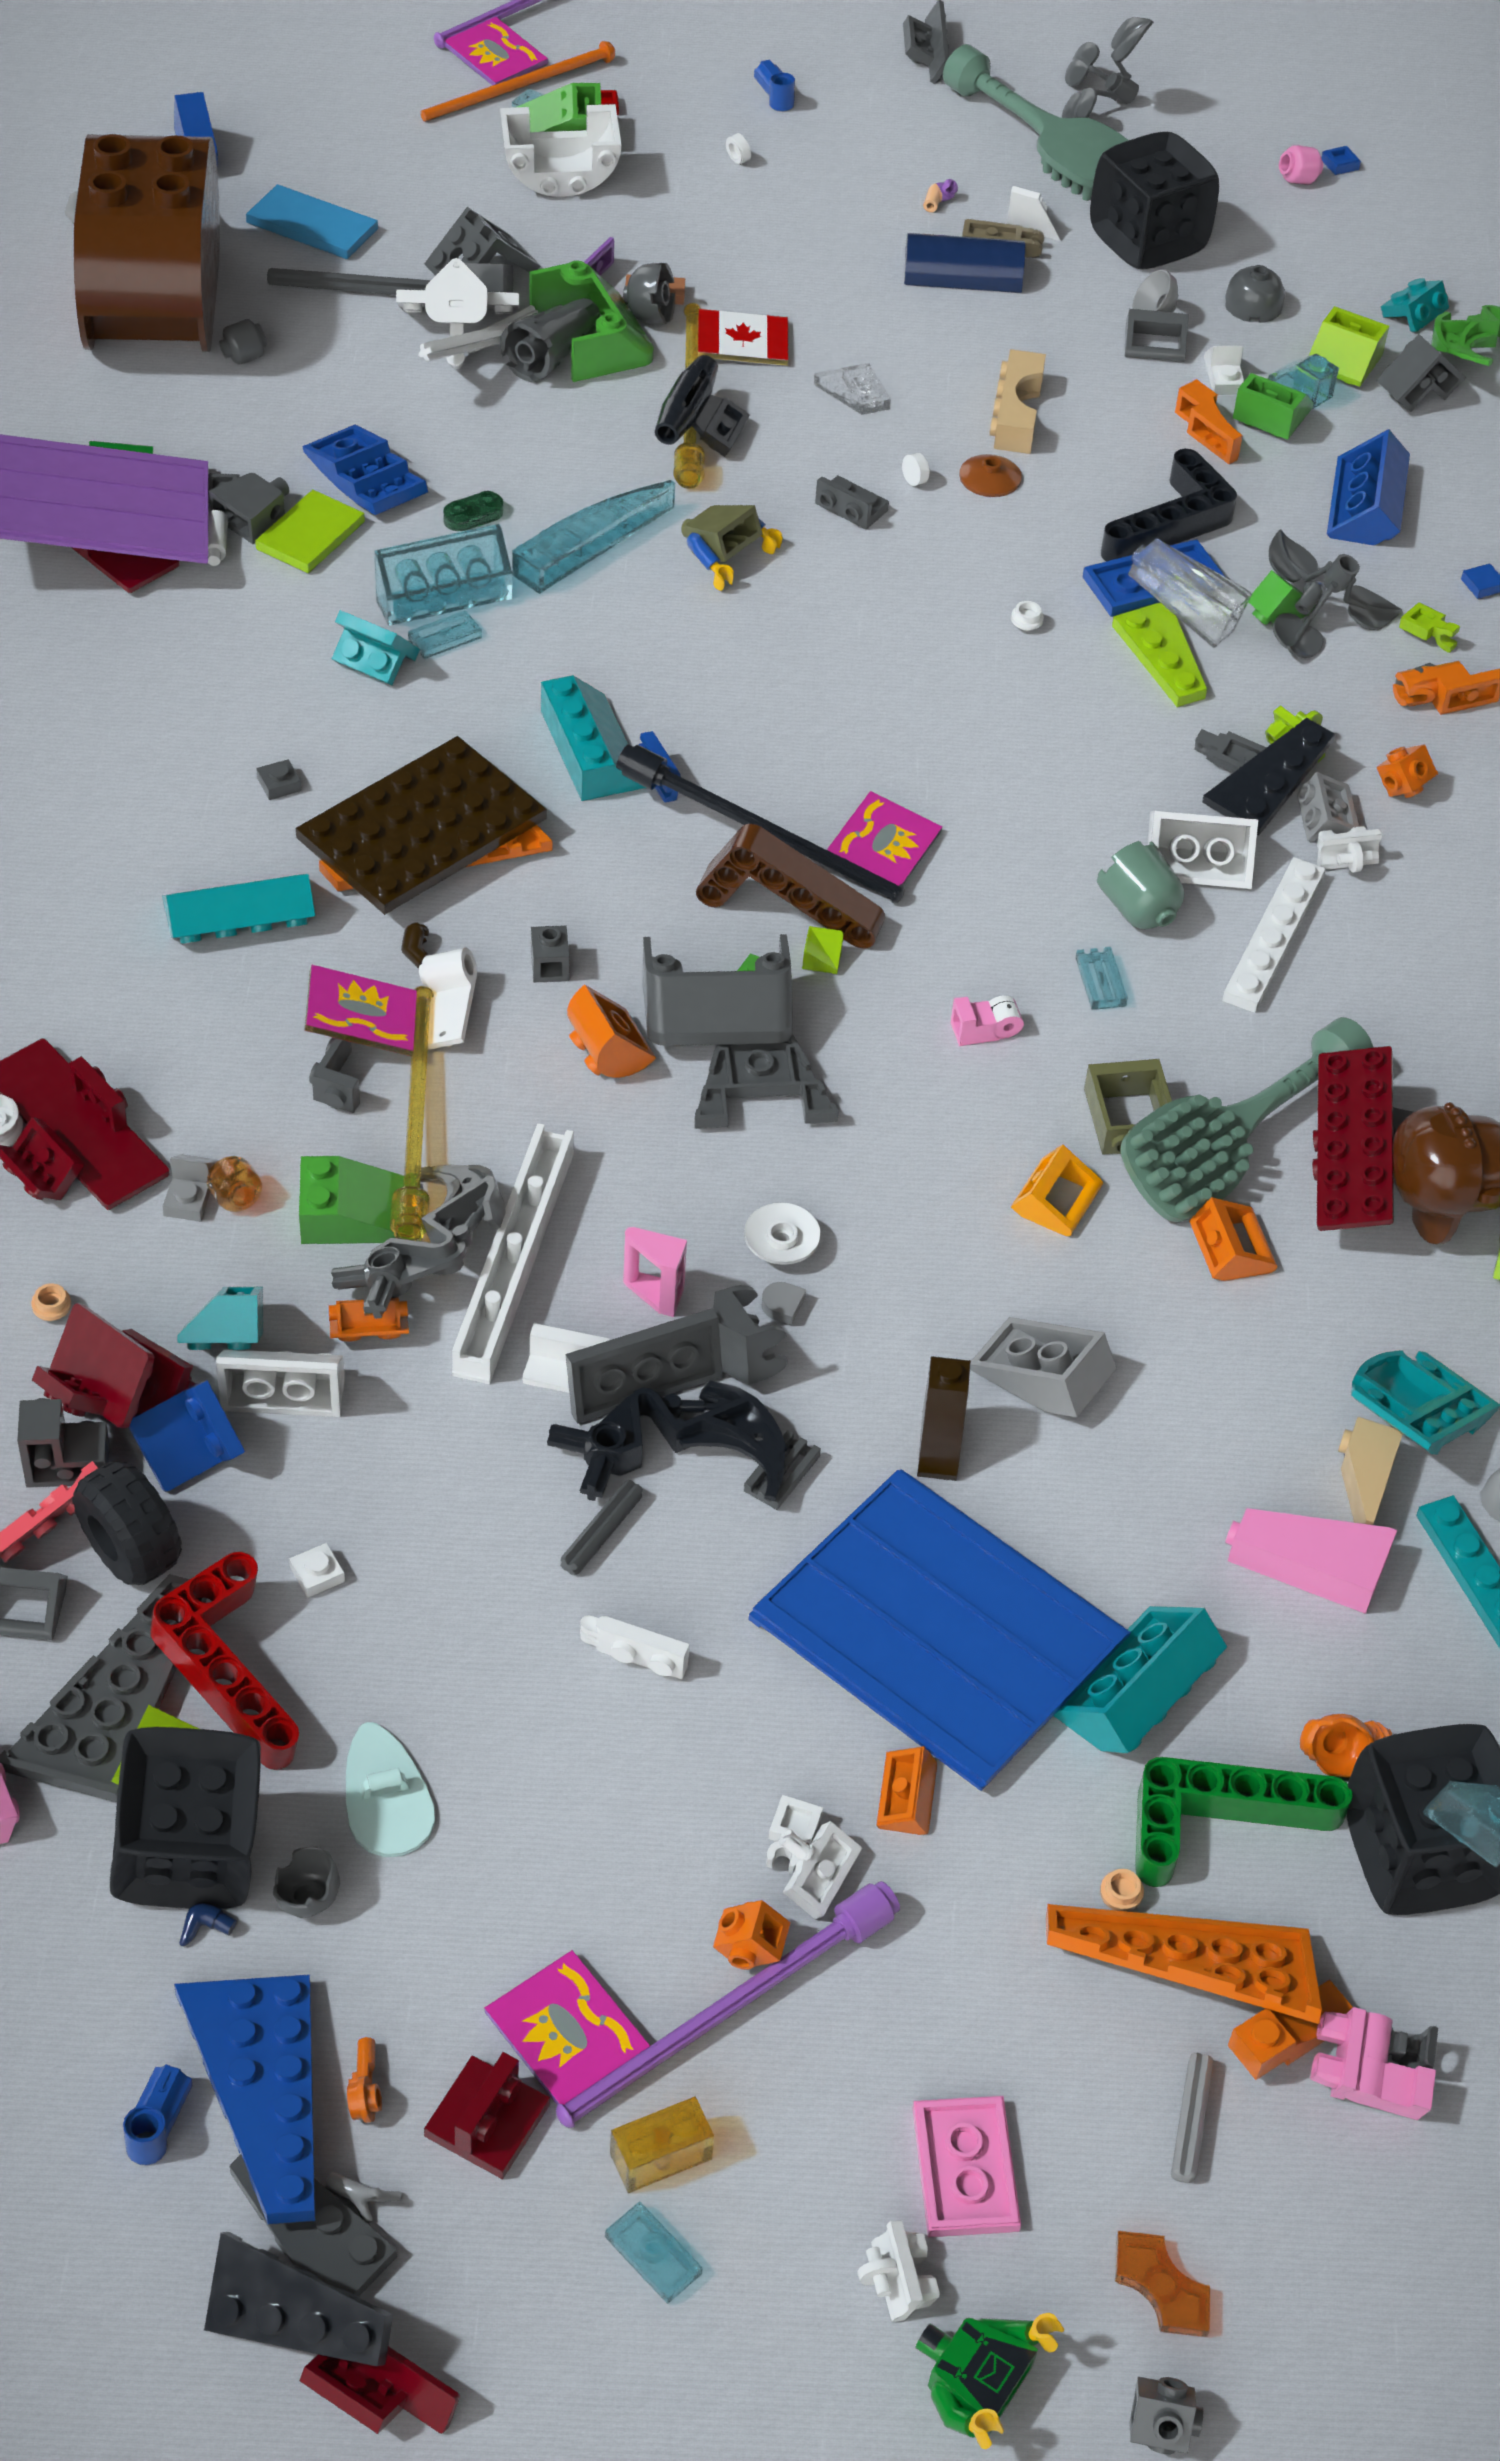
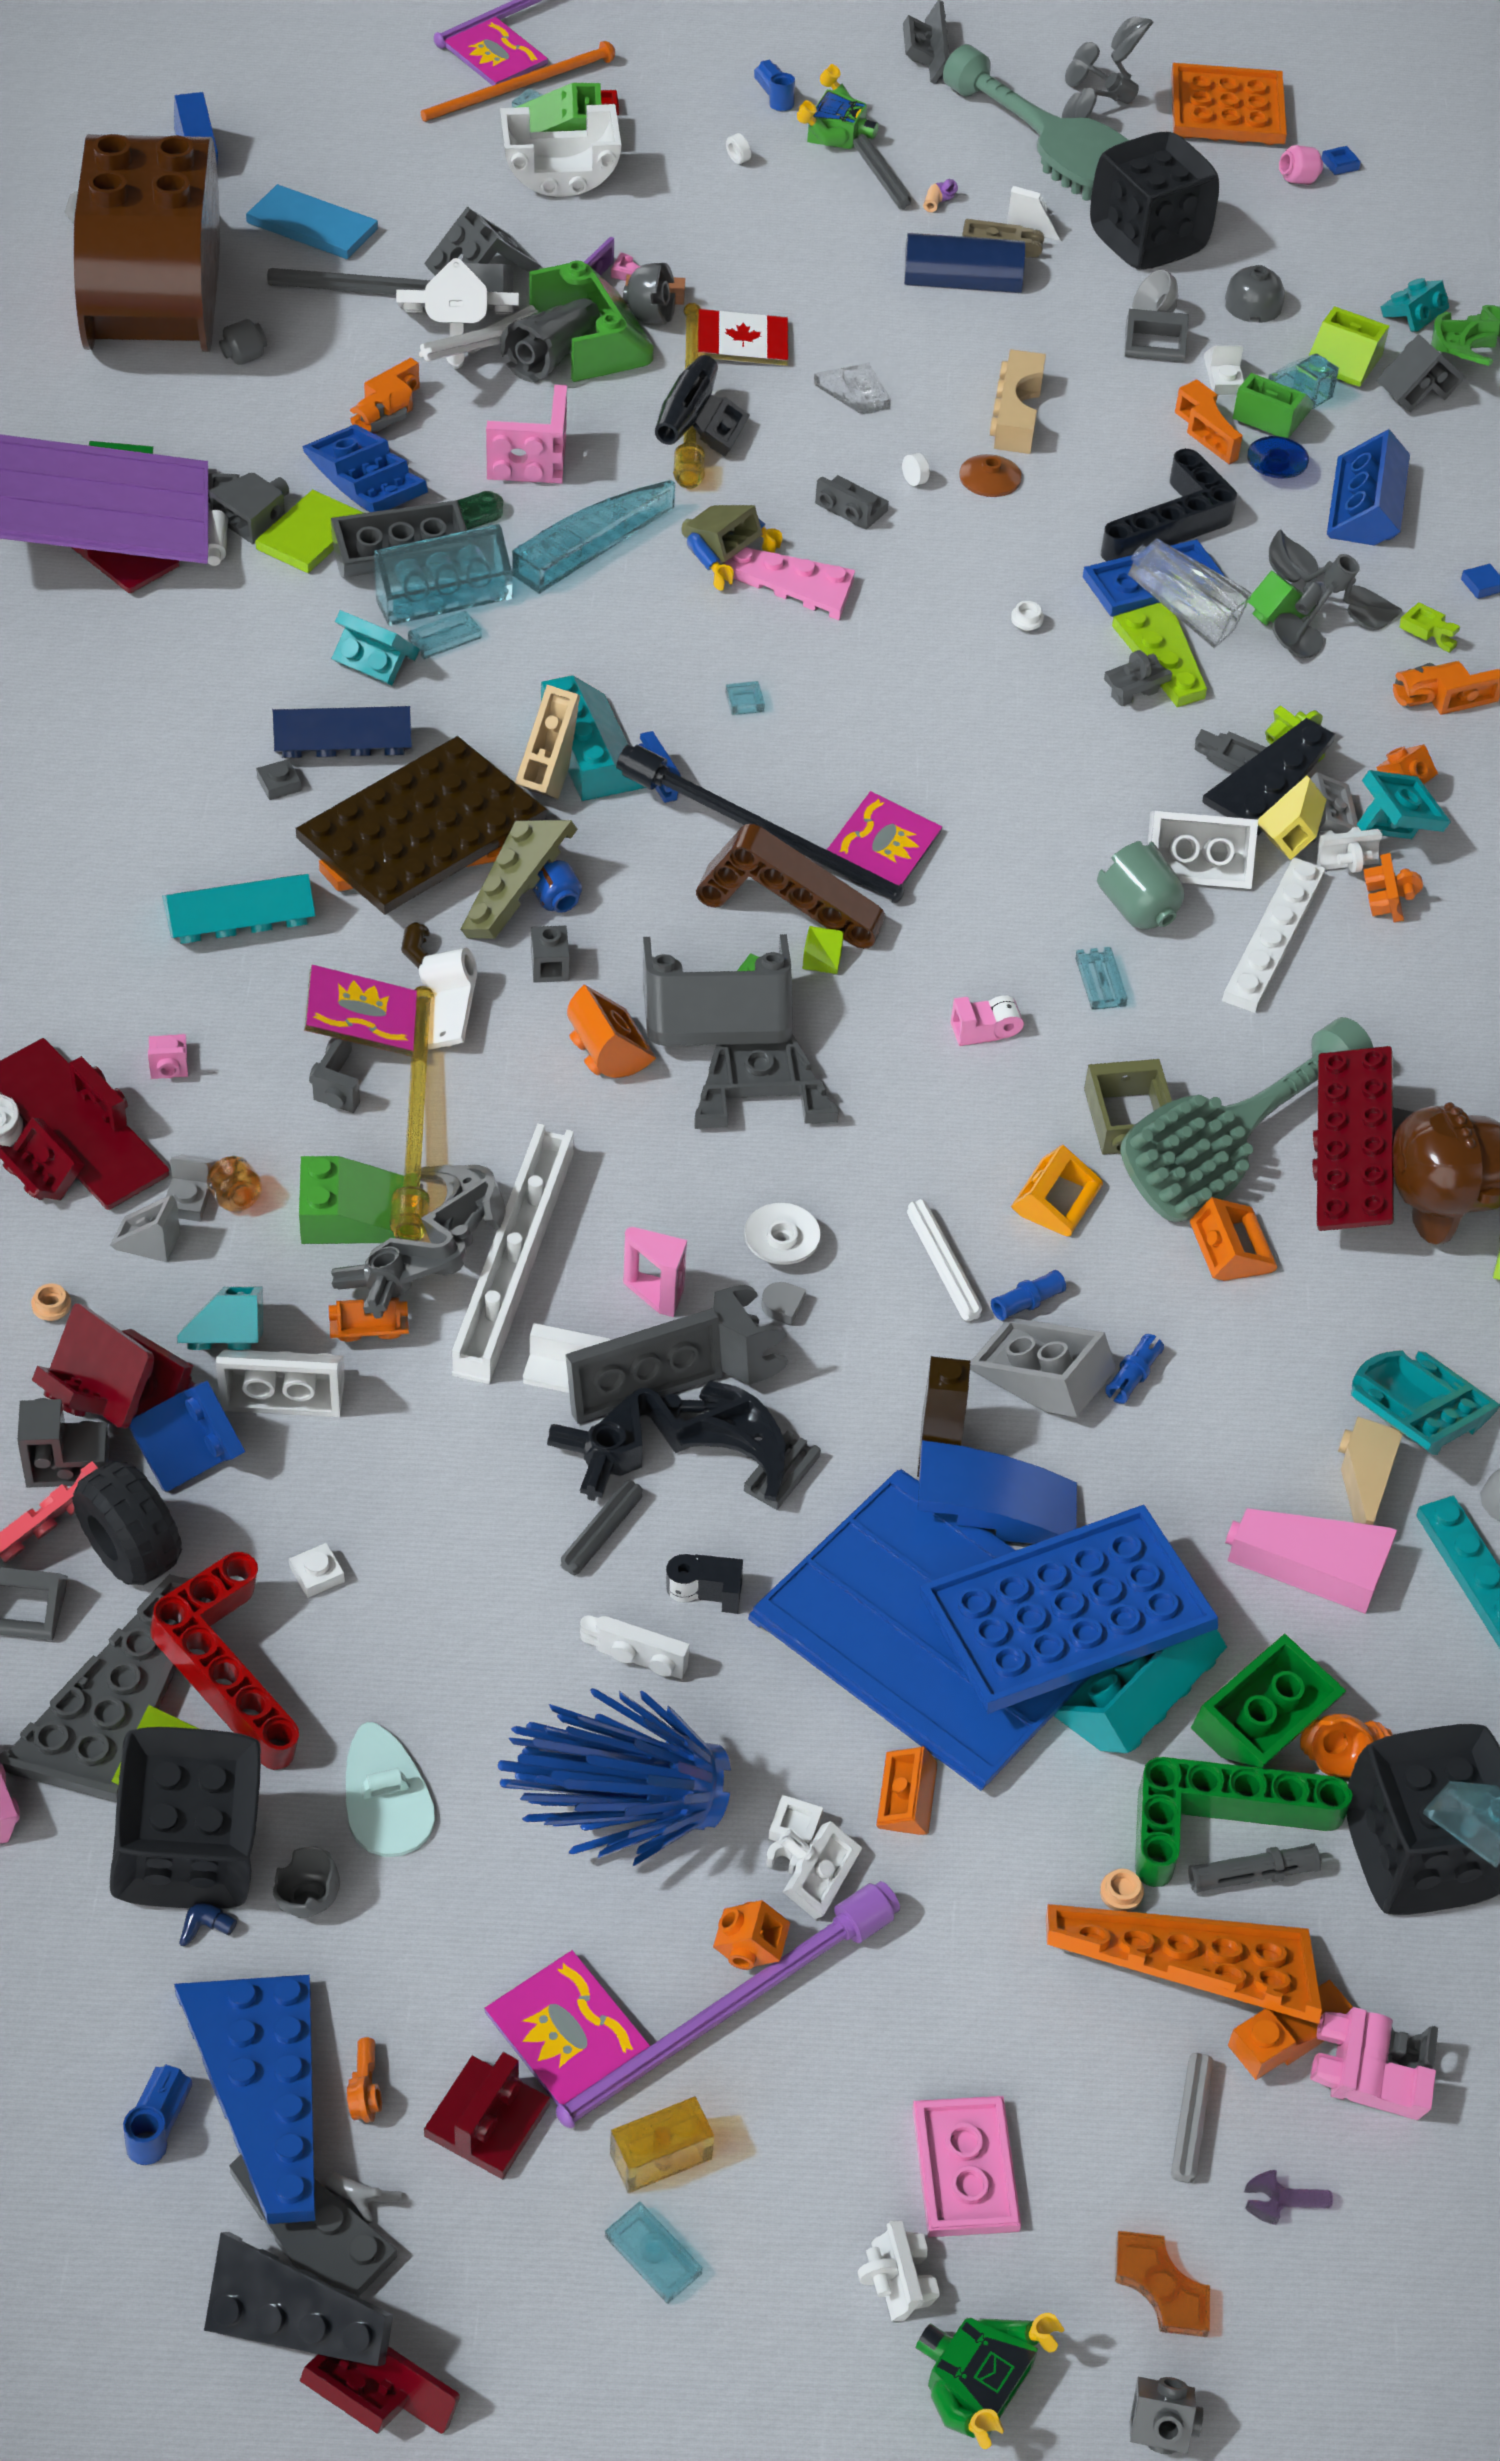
none -> light grey slope [110,1195,181,1262]
none -> bright pink bracket [148,1034,188,1079]
none -> dark blue brick [272,706,412,758]
none -> dark grey brick [331,500,472,578]
none -> orange plate [350,358,420,434]
none -> olive wing [460,820,578,939]
none -> bright pink bracket [486,385,567,484]
none -> blue plant [498,1688,731,1866]
none -> tan slope [515,685,580,799]
none -> blue head [532,860,582,913]
none -> bright pink tile [611,252,640,281]
none -> black leg [666,1554,743,1614]
none -> bright pink wing [723,547,855,620]
none -> clear light blue tile [725,681,765,715]
none -> torso [797,64,879,149]
none -> dark grey axle [853,134,911,210]
none -> white axle [907,1199,982,1322]
none -> blue slope [917,1440,1077,1544]
none -> blue plate [920,1504,1218,1714]
none -> blue pin [991,1270,1066,1321]
none -> dark grey hips [1104,650,1172,706]
none -> blue pin [1105,1334,1164,1404]
none -> orange plate [1171,63,1287,145]
none -> dark grey pin [1188,1843,1321,1893]
none -> green slope [1191,1633,1346,1768]
none -> clear purple bar [1244,2170,1333,2225]
none -> clear blue dish [1247,436,1309,479]
none -> light yellow slope [1258,776,1327,860]
none -> teal bracket [1357,770,1451,839]
none -> orange hips [1363,853,1423,923]

